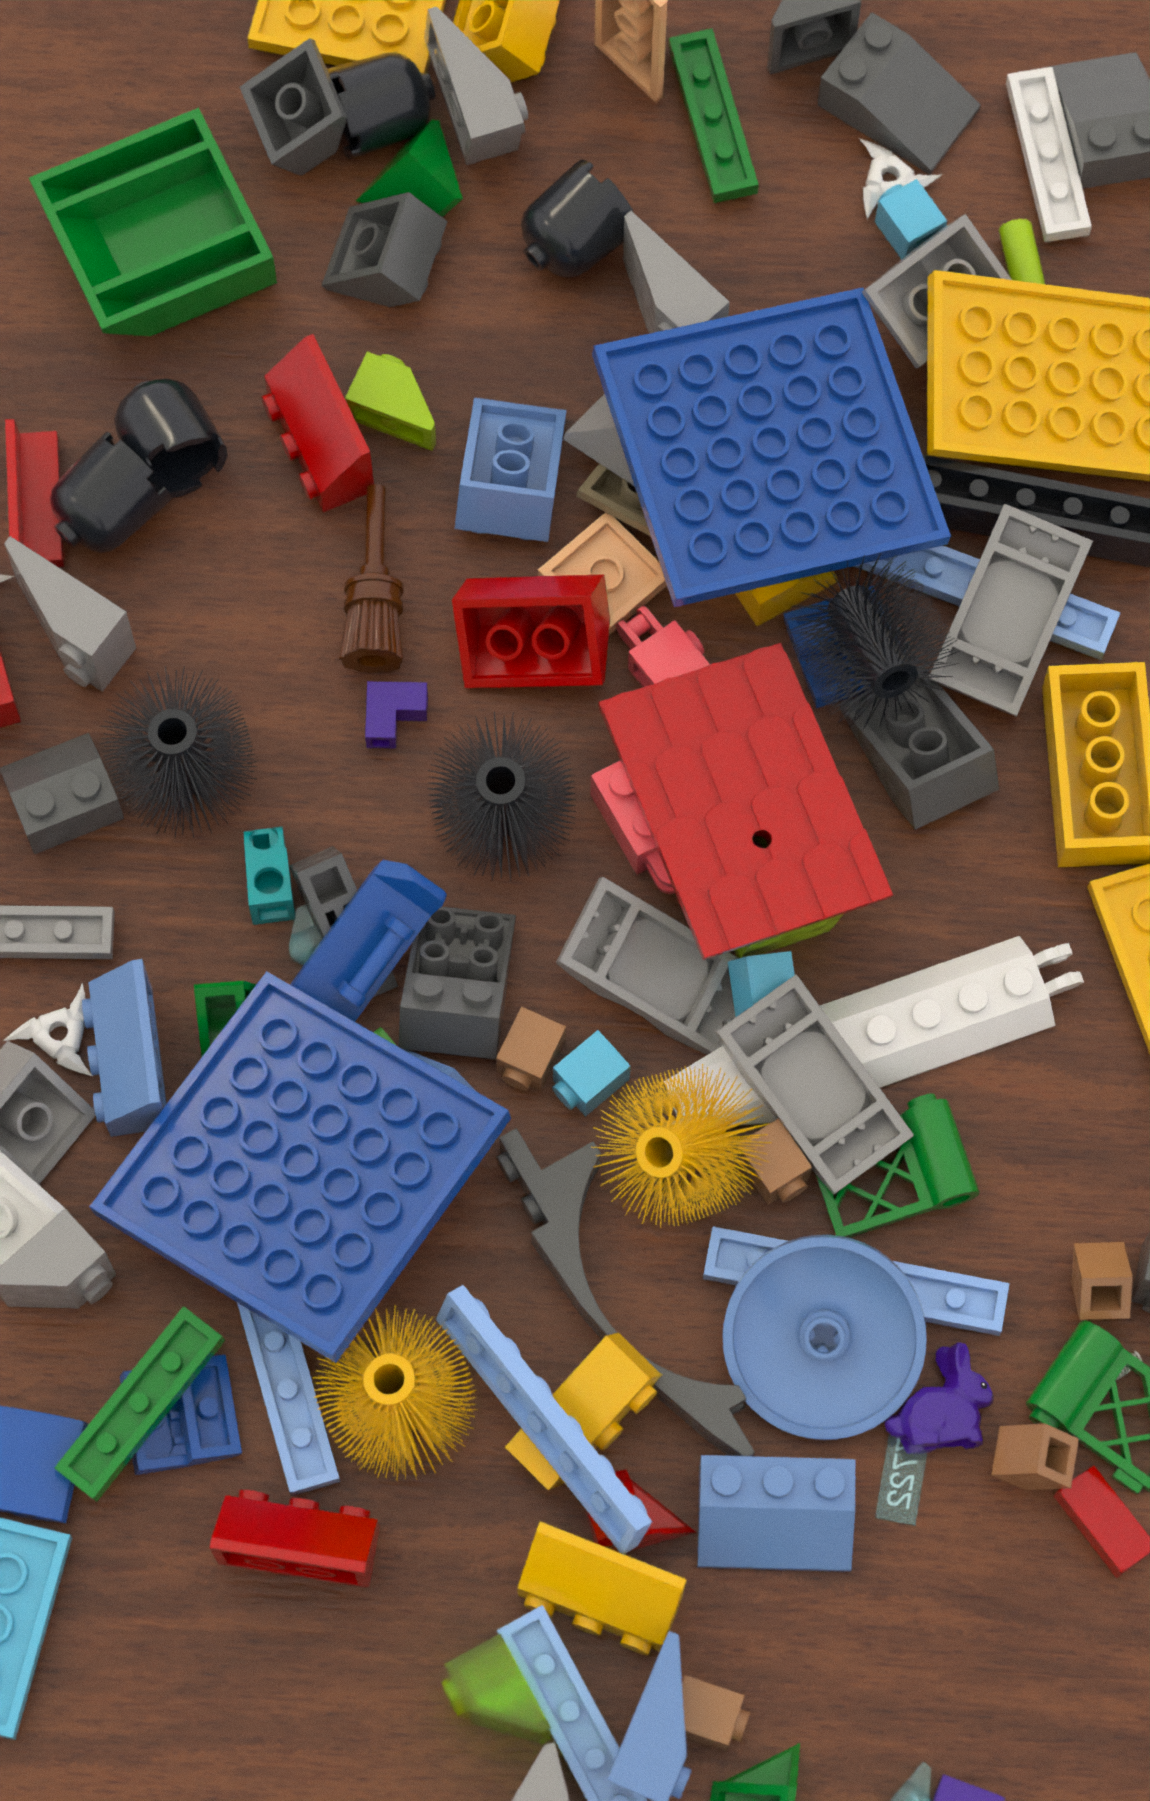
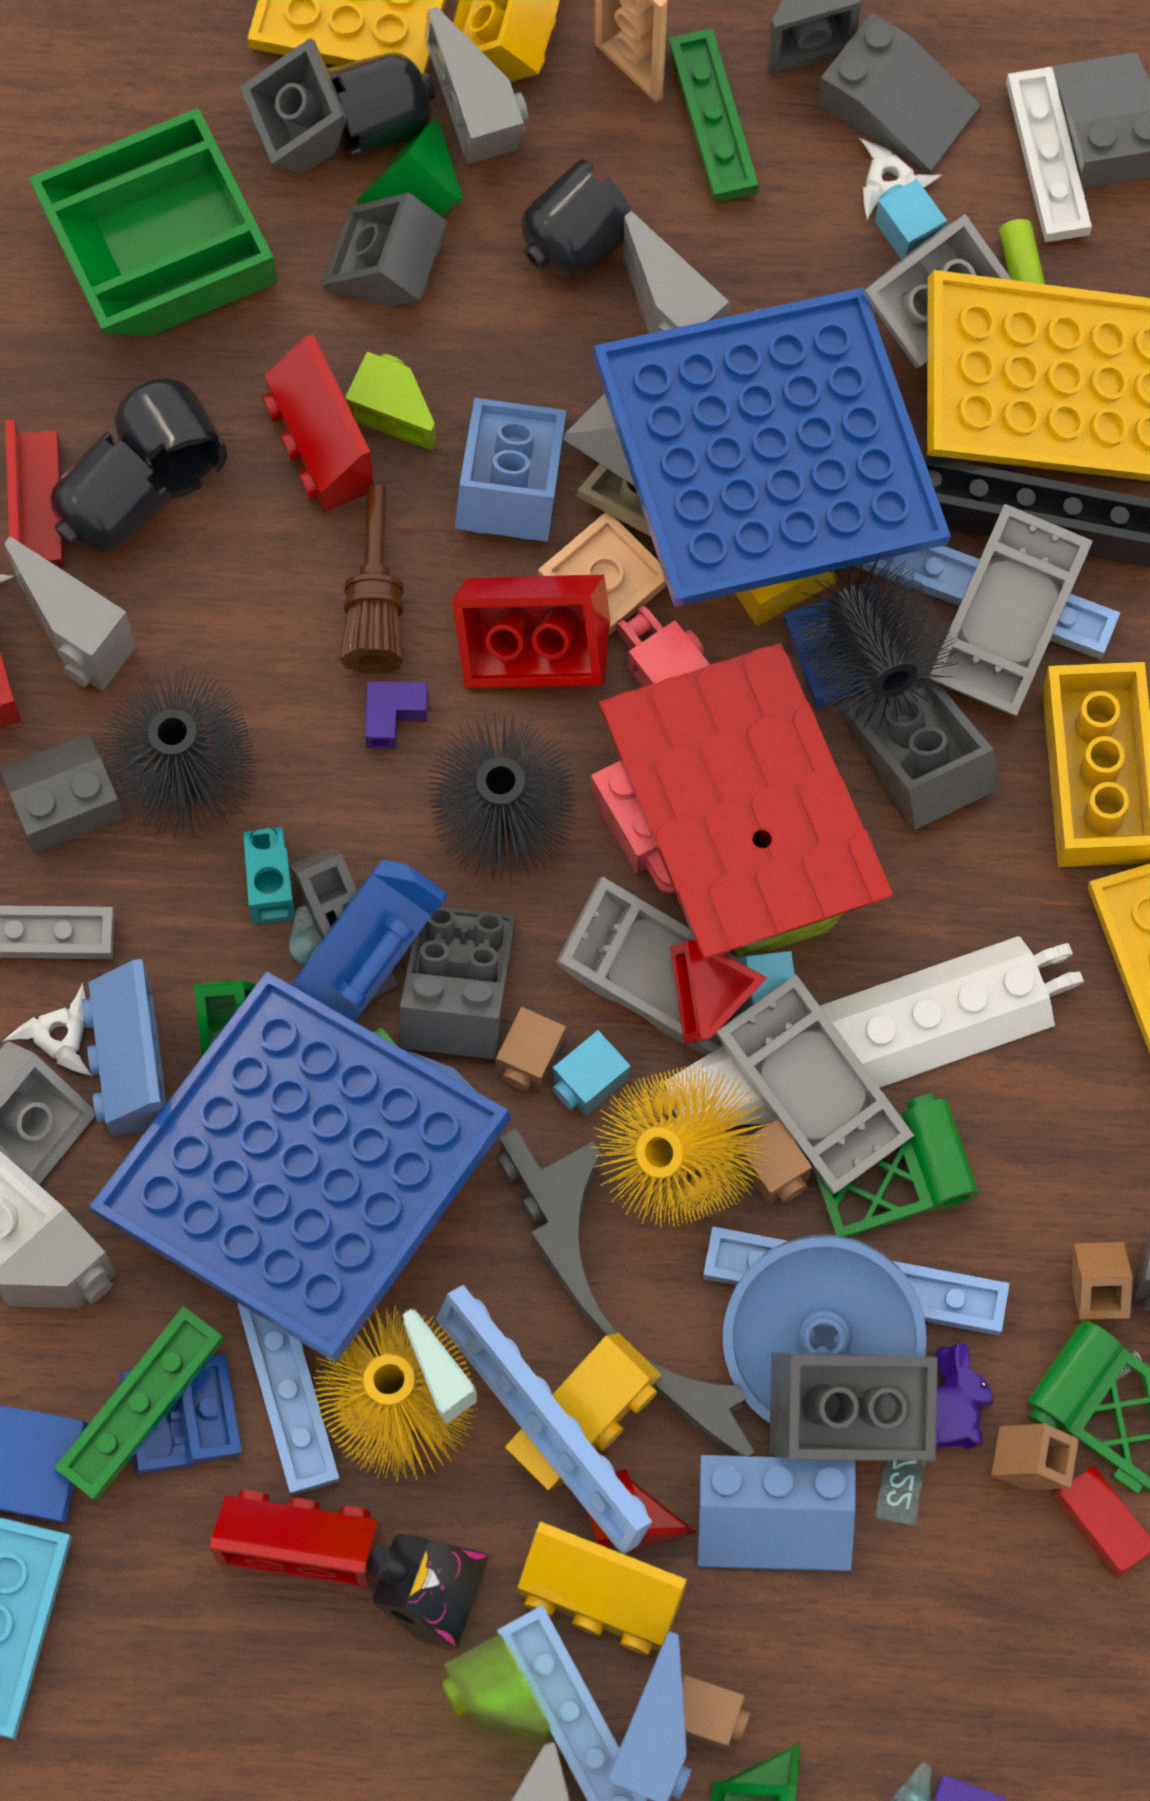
none -> black torso [367,1534,489,1649]
none -> light aqua slope [403,1309,477,1424]
none -> red slope [670,940,768,1044]
none -> dark grey slope [769,1352,938,1461]

